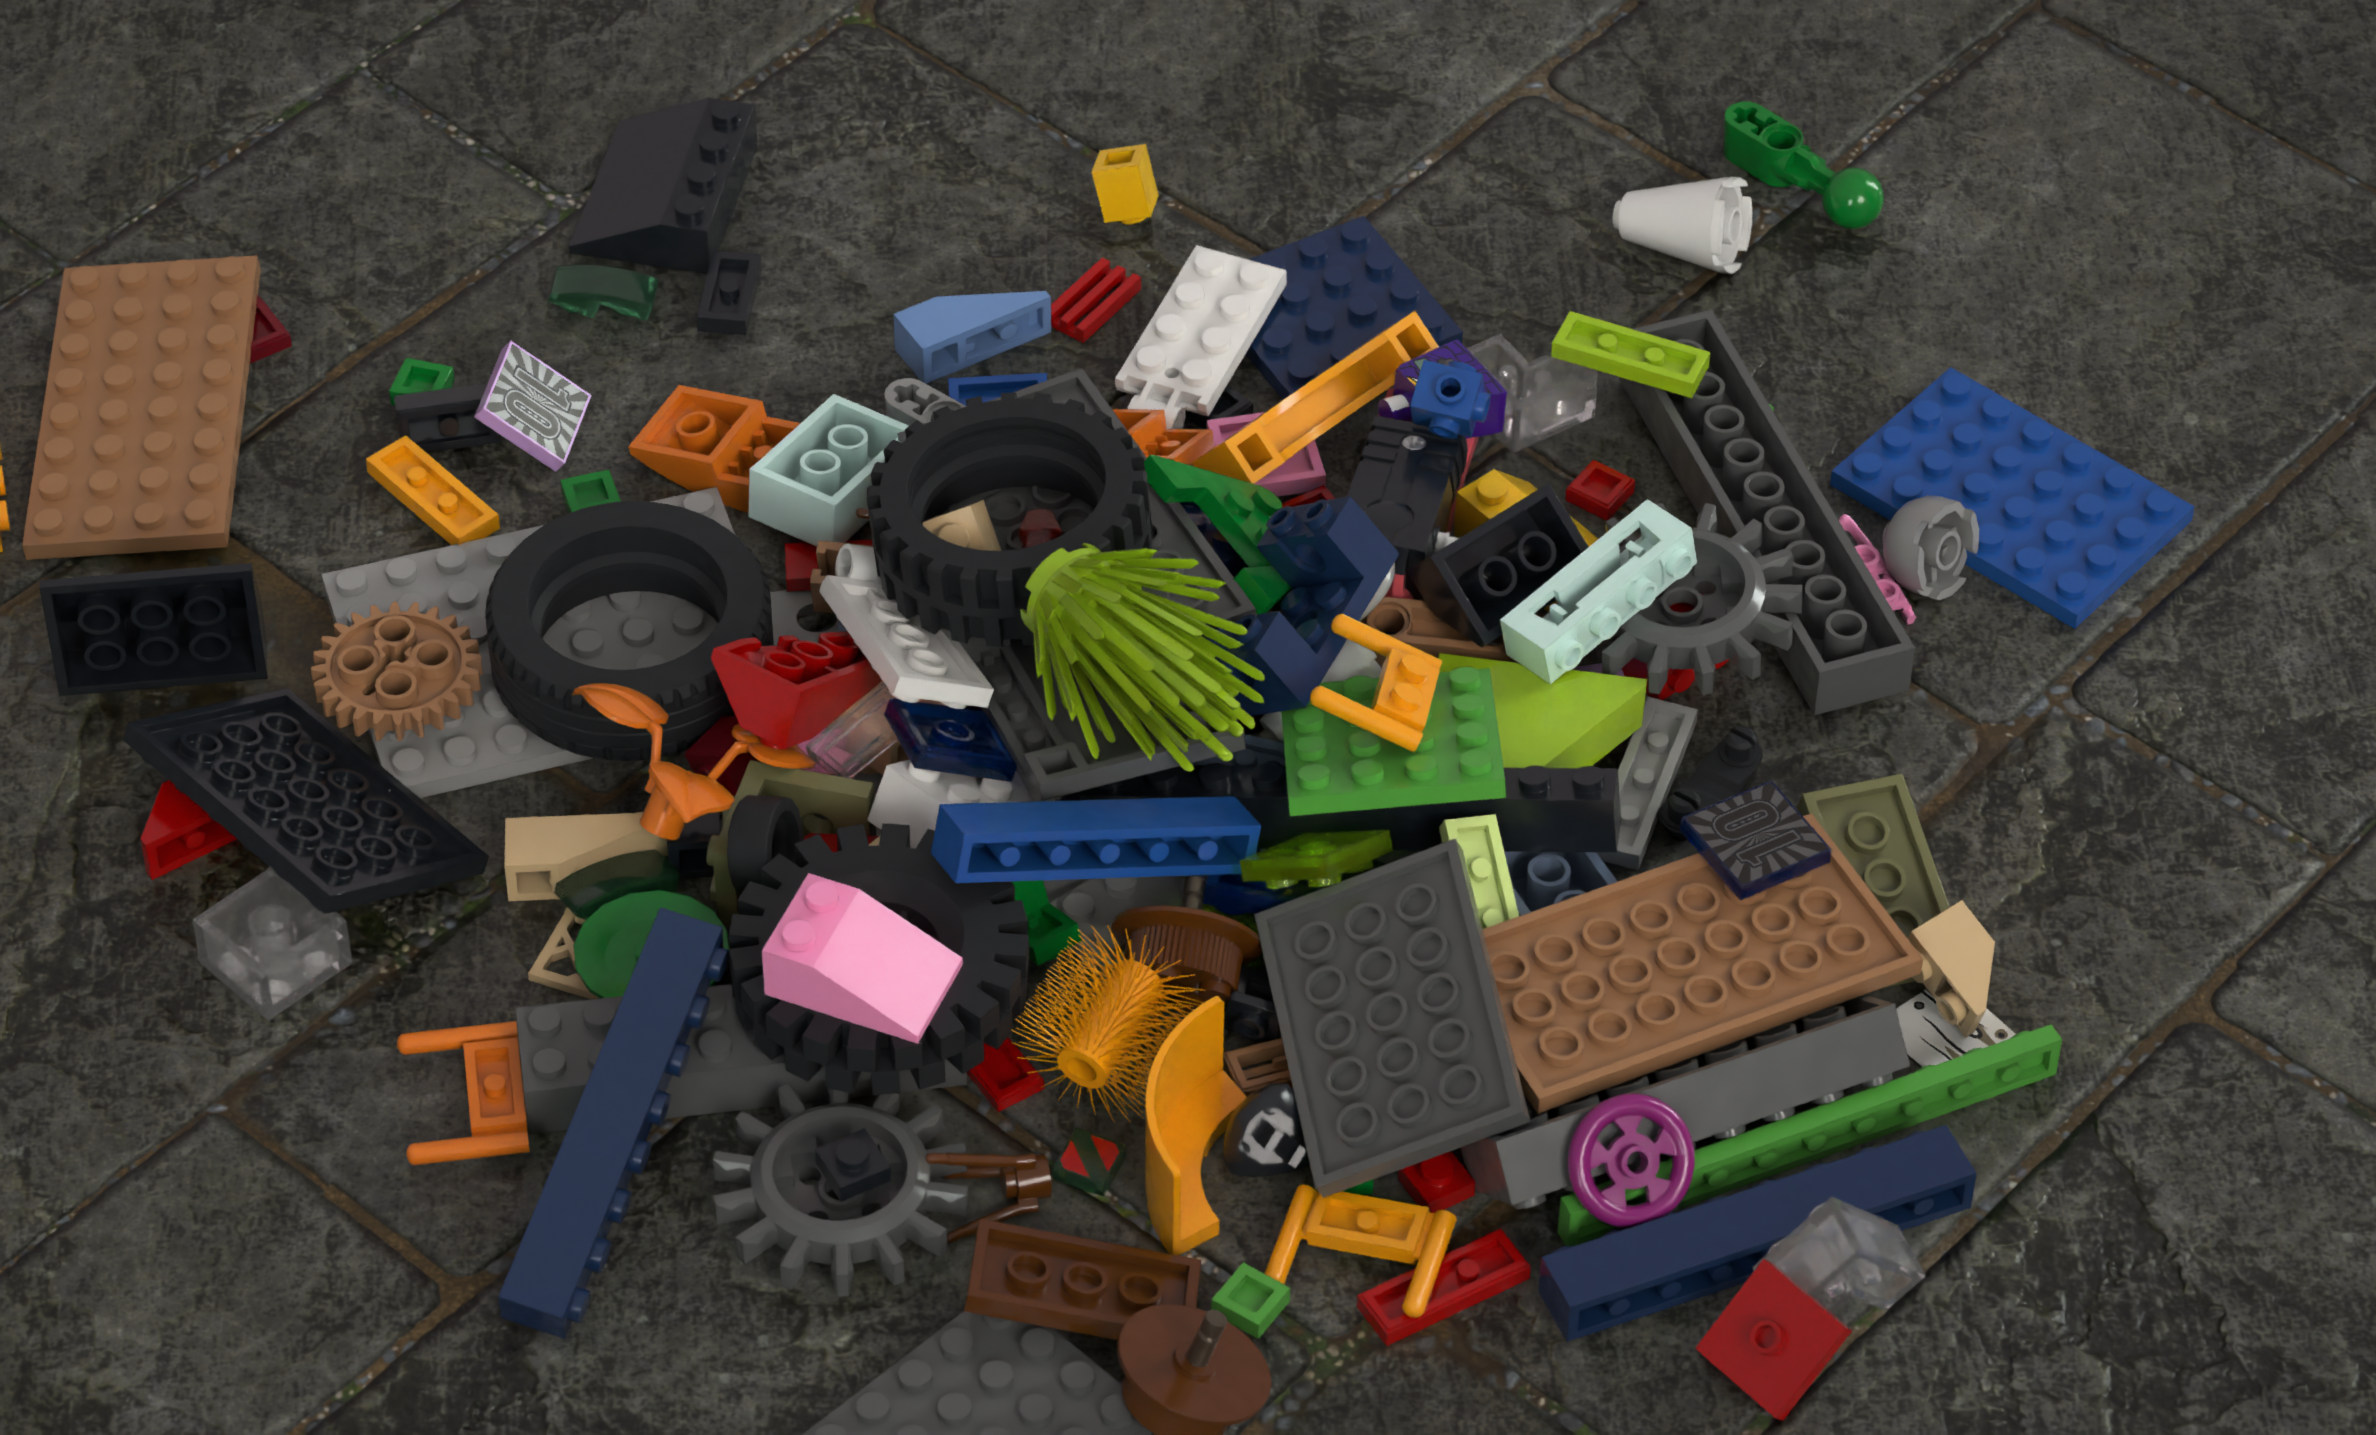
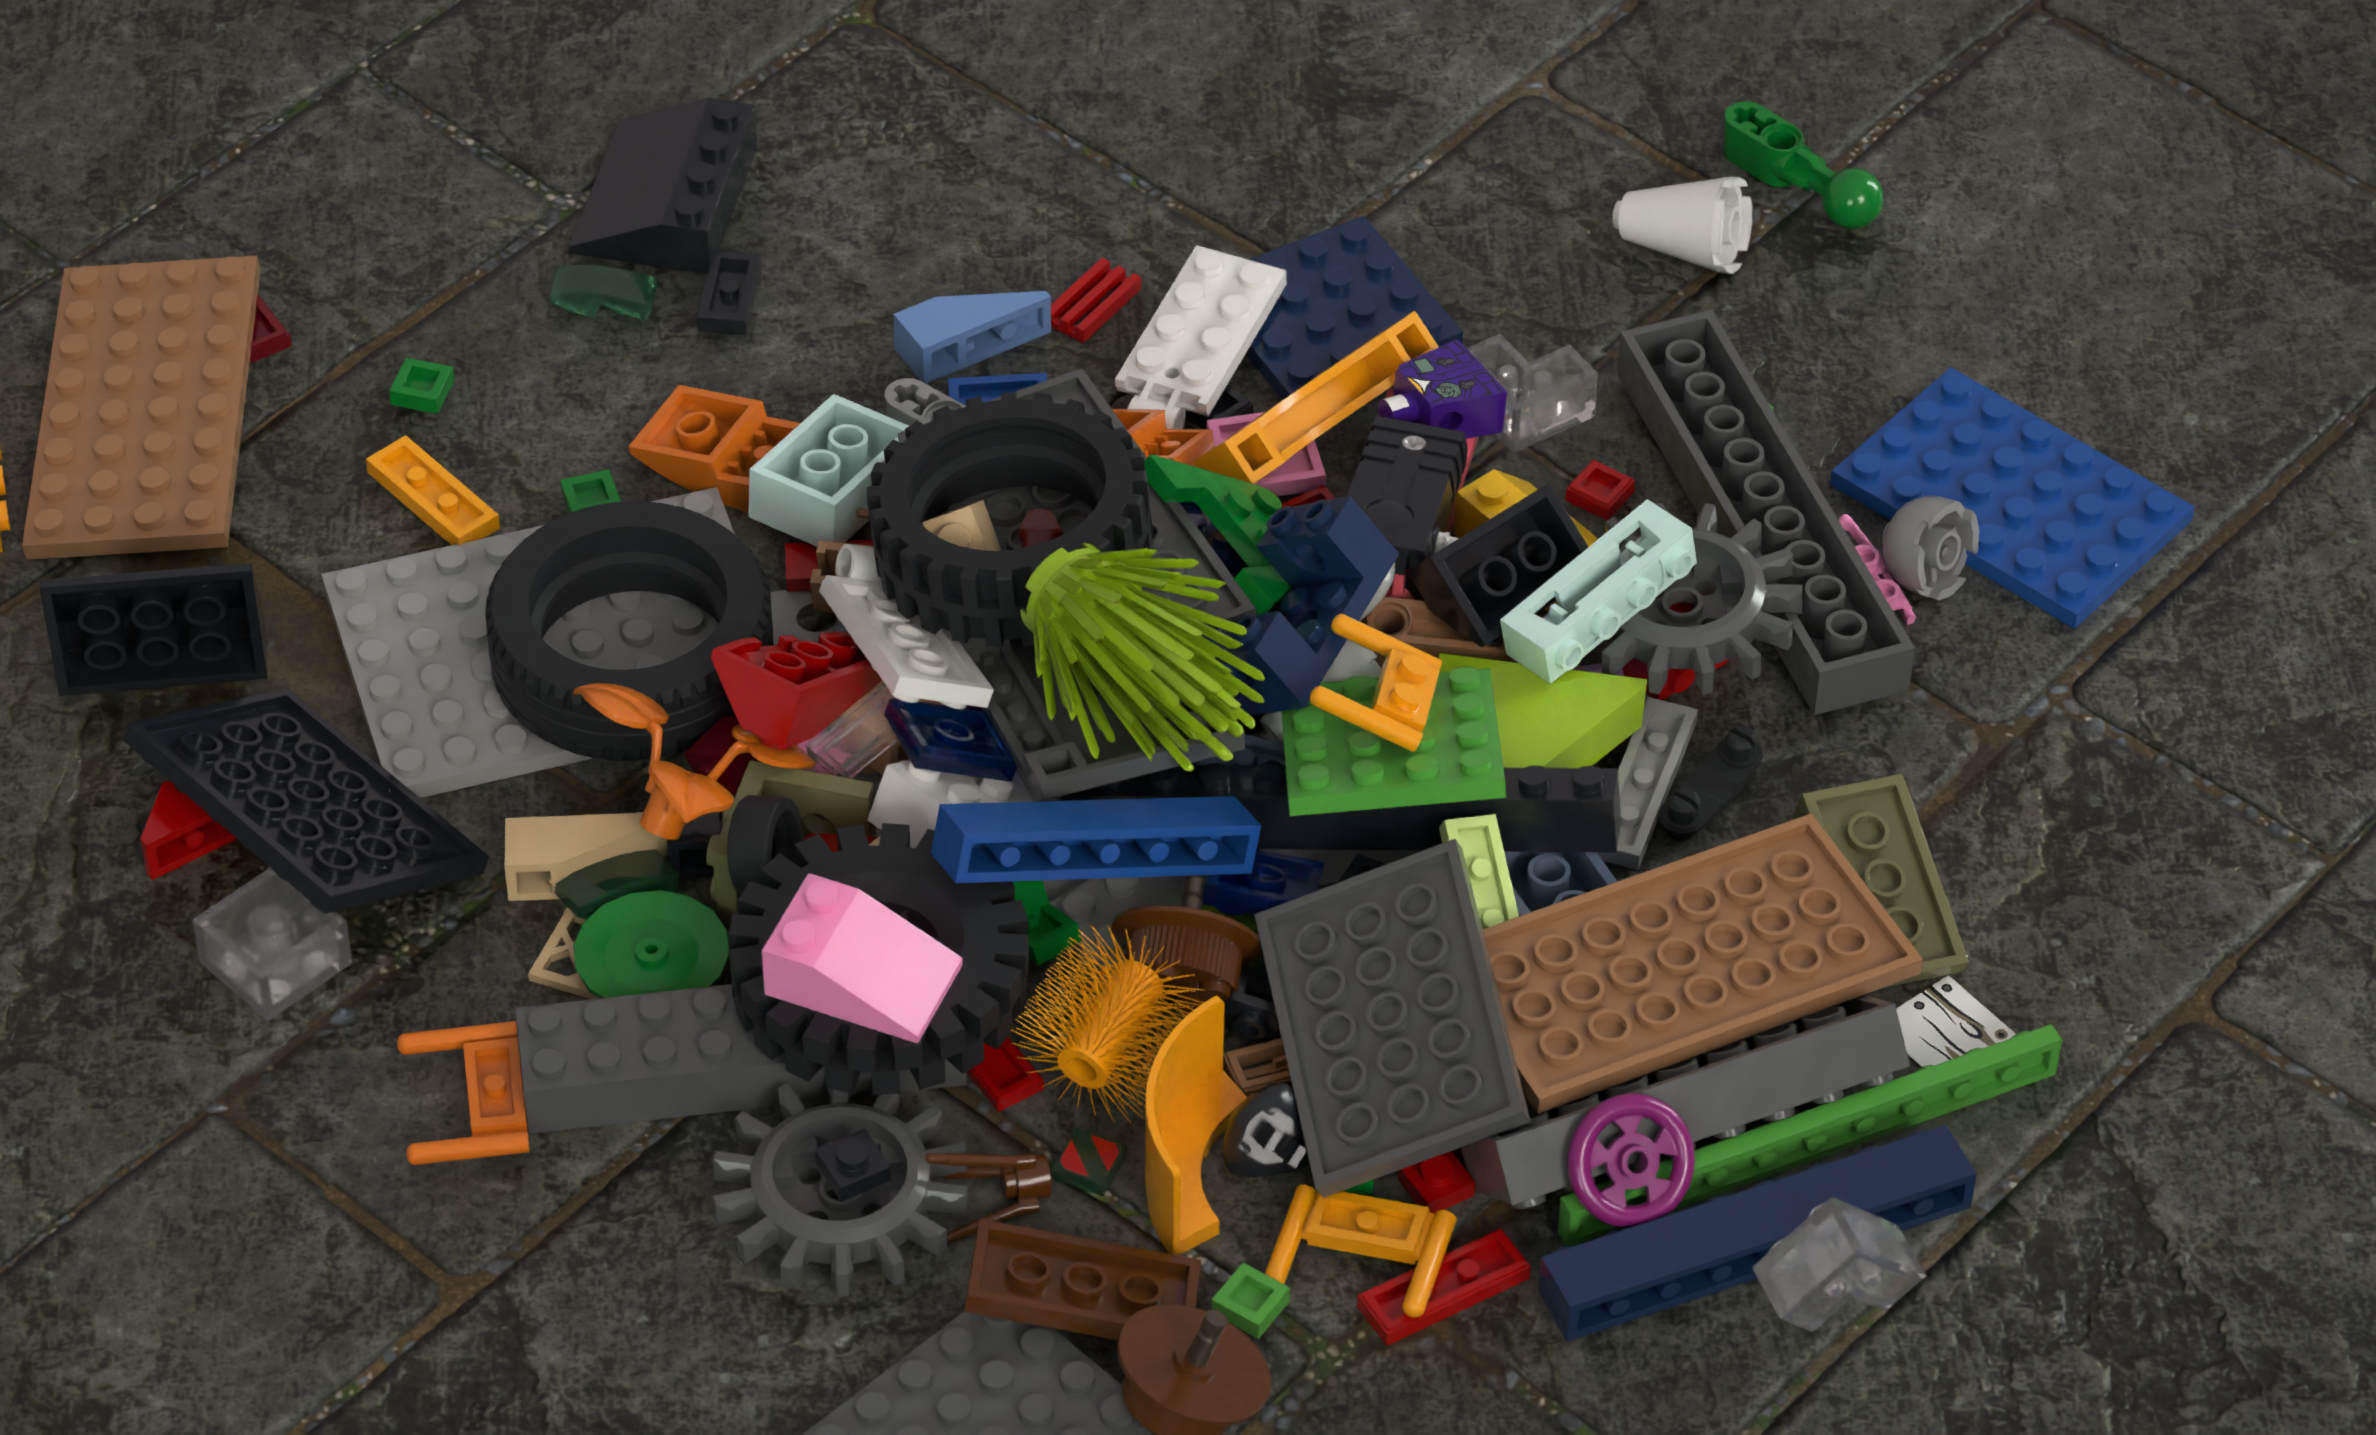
medium nougat gear [311,602,483,741] -> none
black slope [394,383,502,453] -> none
tile [474,341,592,472] -> none
dark blue brick [498,907,729,1339] -> none
yellow brick [1092,144,1159,224] -> none
clear neon green plate [1240,830,1393,889] -> none
blue brick [1410,360,1491,439] -> none
lime plate [1551,311,1710,398] -> none
tile [1680,780,1832,900] -> none
red plate [1695,1259,1852,1421] -> none
tan slope [1908,900,1995,1038] -> none

